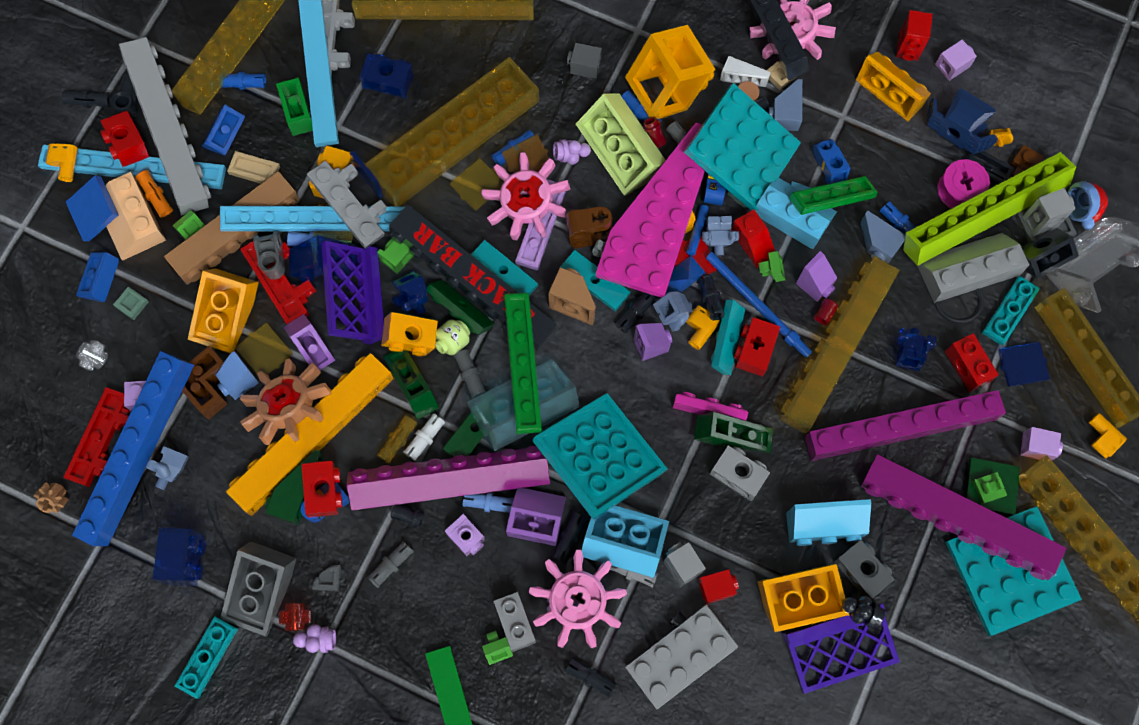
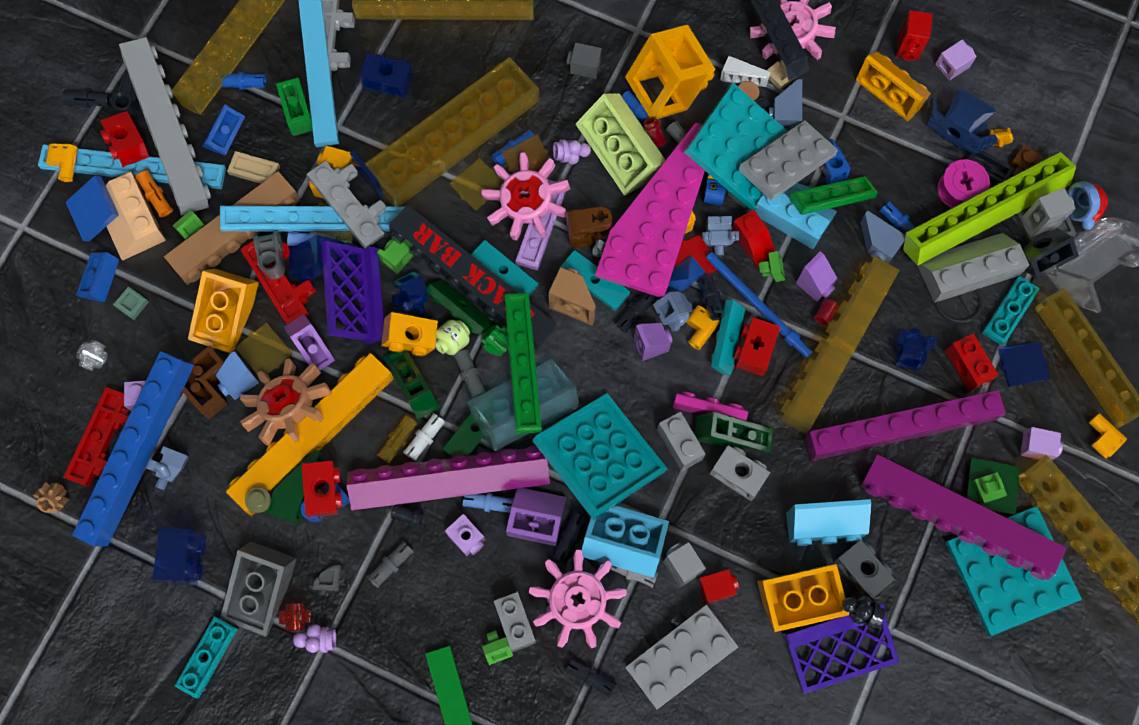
blue piece [686,205,709,256] -> none
none -> olive plate [245,488,271,513]
none -> green gear [481,325,509,356]
none -> light grey brick [657,412,705,471]
none -> light grey plate [739,121,838,201]

